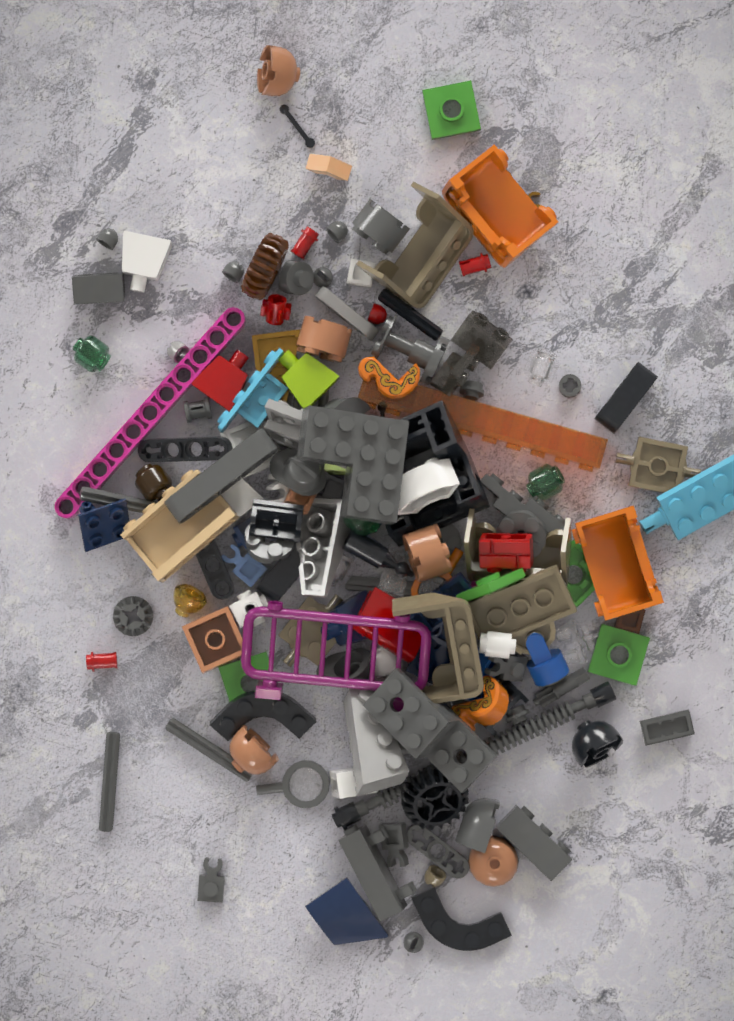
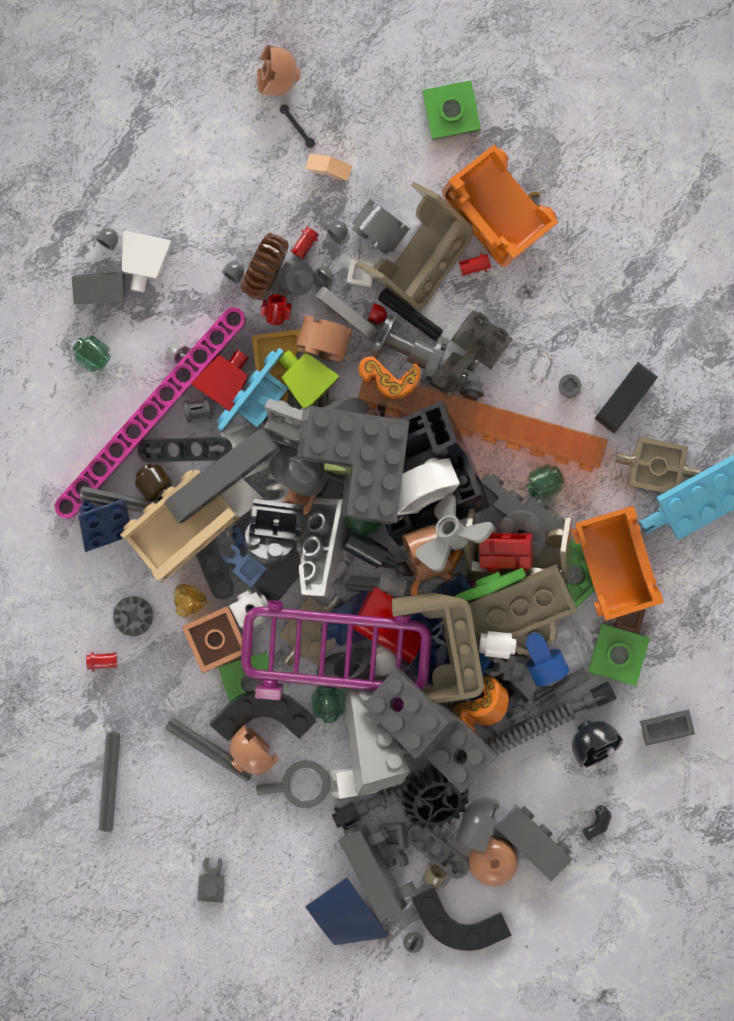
none -> clear green head [311,686,345,723]
none -> light grey piece [416,493,494,572]
none -> black arm [582,805,612,841]

